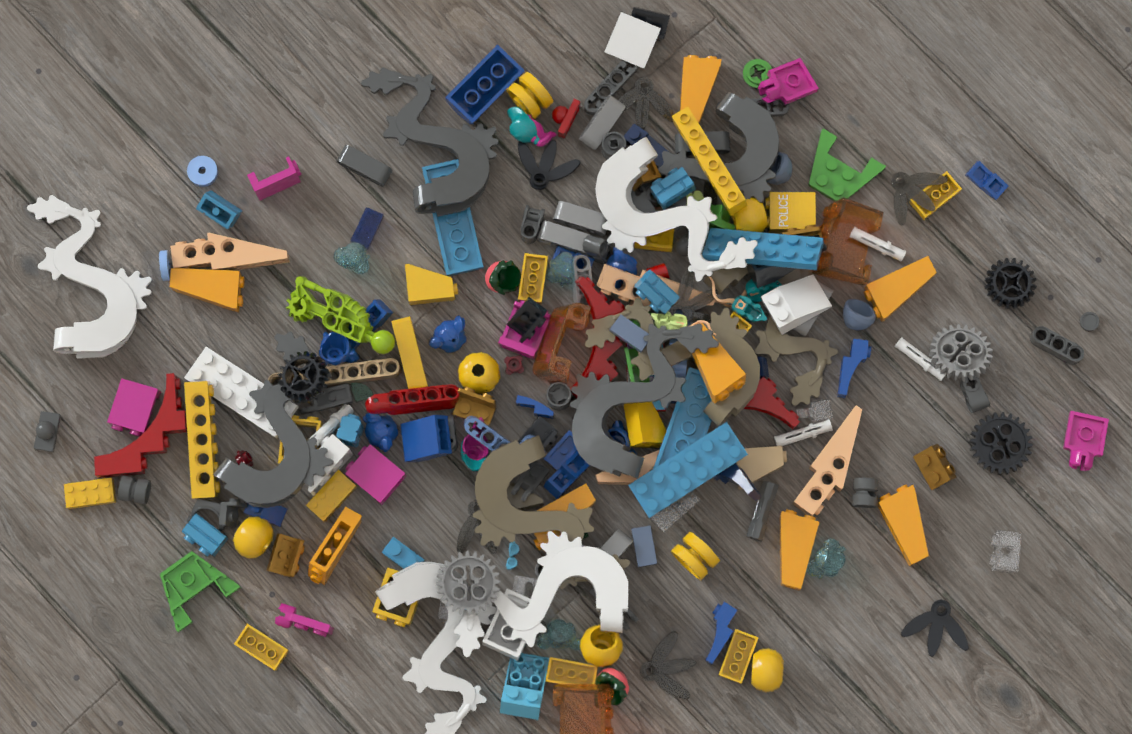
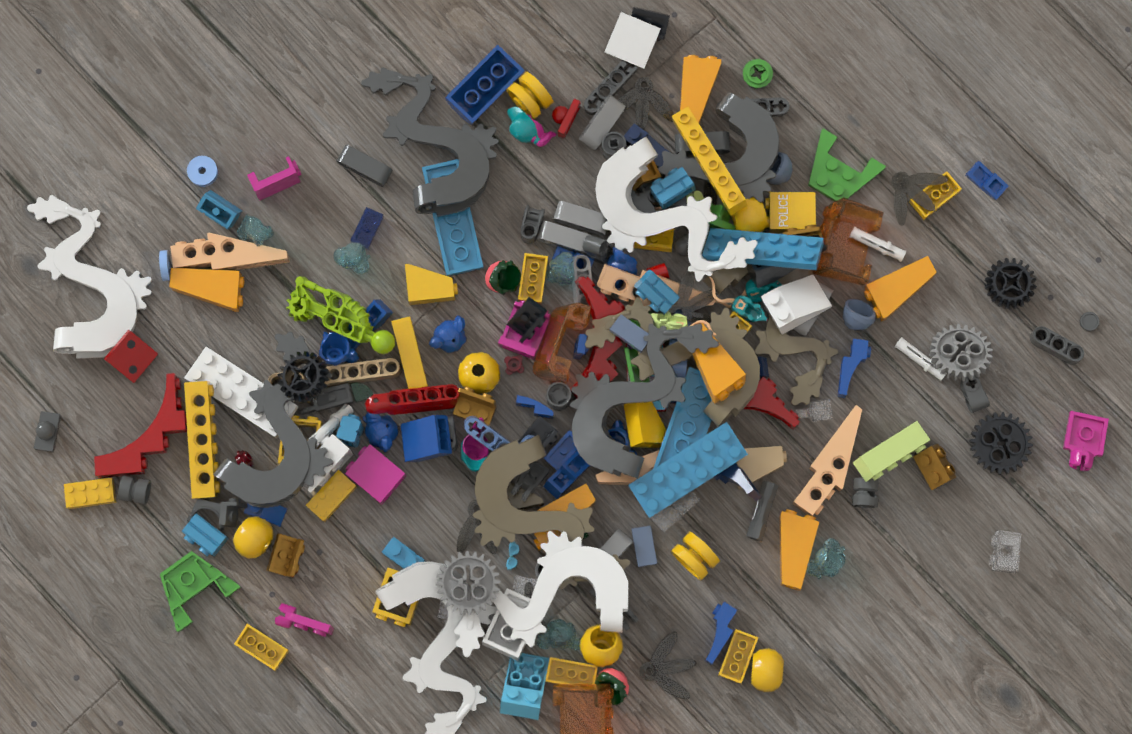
dark pink panel [107,378,161,437] -> none
light orange slope [308,506,362,585] -> none
black plant [518,140,581,190] -> none
dark pink plate [758,58,819,105] -> none
white pin [774,419,833,446] -> none
light orange slope [878,484,929,566] -> none
black plant [901,599,969,657] -> none
none -> red tile [104,329,158,383]
none -> clear light blue hair [237,214,274,246]
none -> blue plate [573,334,589,360]
none -> yellowish green brick [853,421,930,482]

